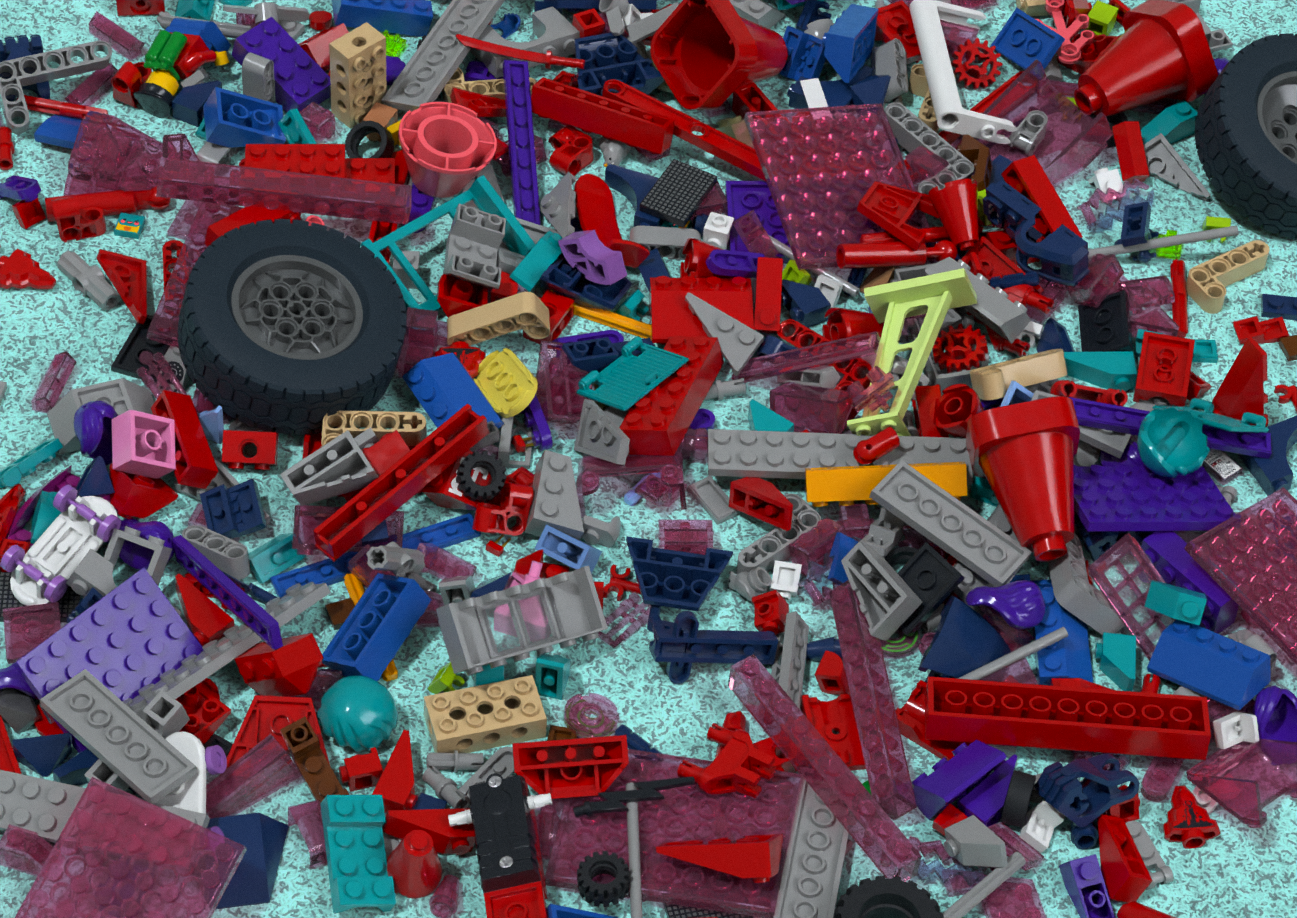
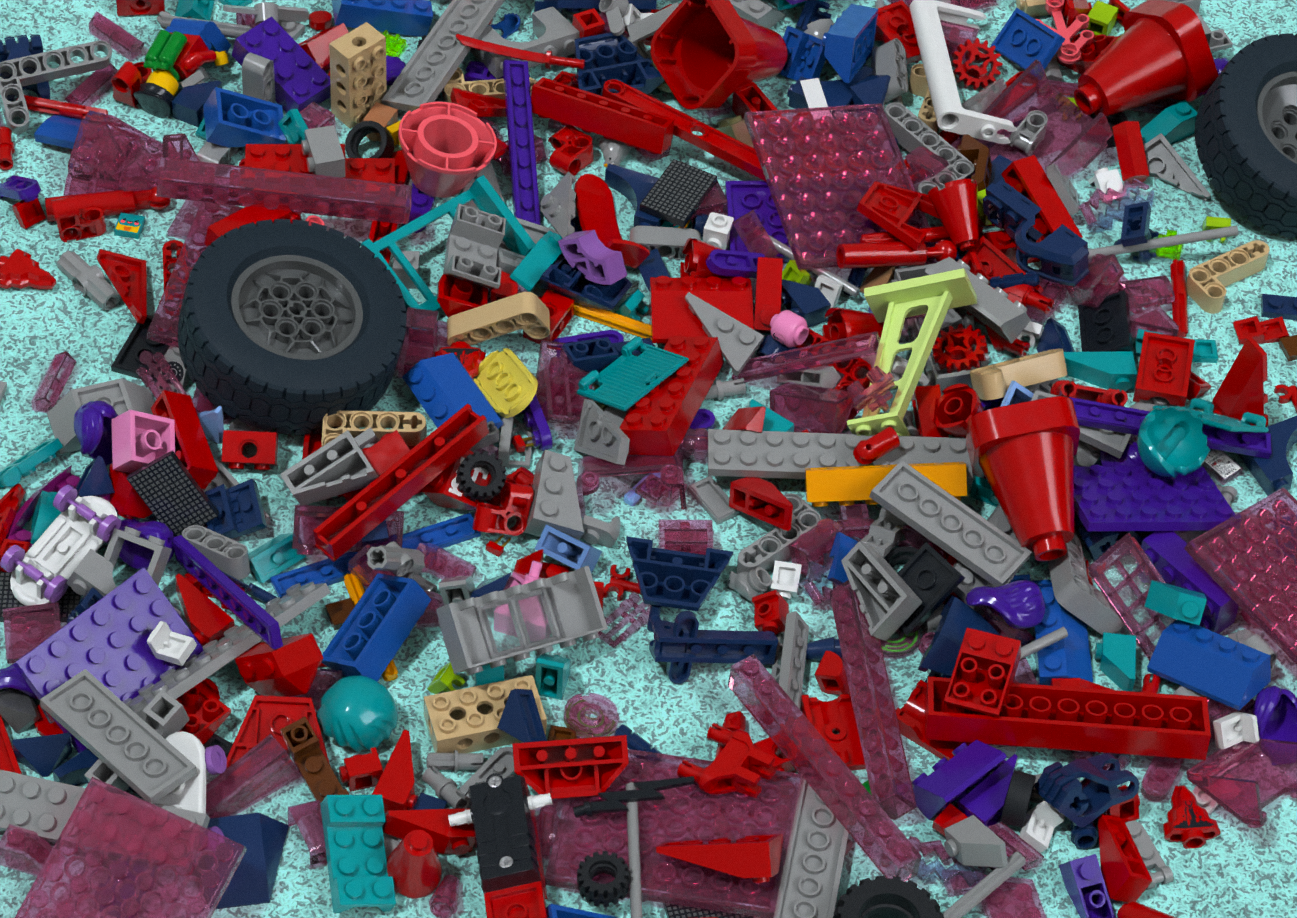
none -> black tile [127,450,219,537]
none -> white bracket [147,621,197,666]
none -> light grey brick [301,125,345,182]
none -> dark blue slope [497,689,547,743]
none -> red slope [723,406,766,433]
none -> bright pink head [770,310,809,348]
none -> red slope [944,627,1021,717]
none -> light grey wing [961,78,1007,113]
none -> light grey tile [1046,163,1079,215]

